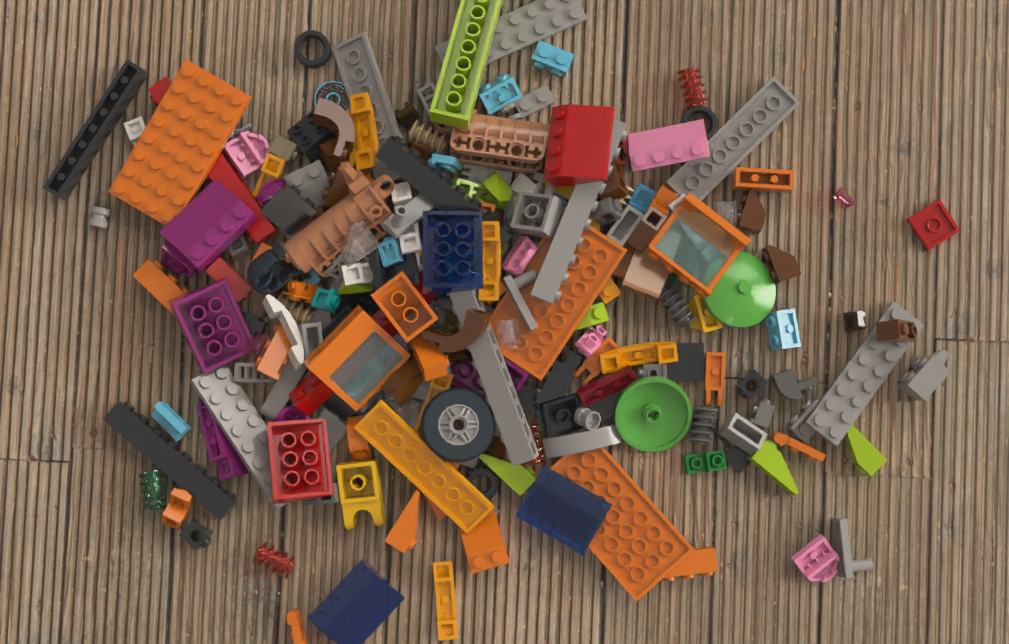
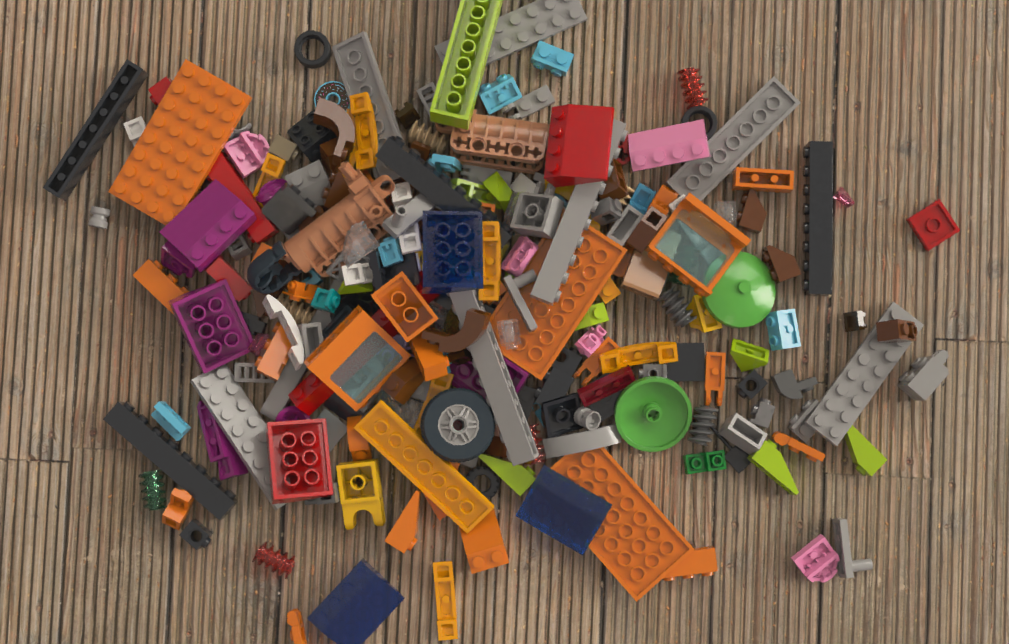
none -> lime slope [730,338,769,372]
none -> black brick [802,141,833,296]

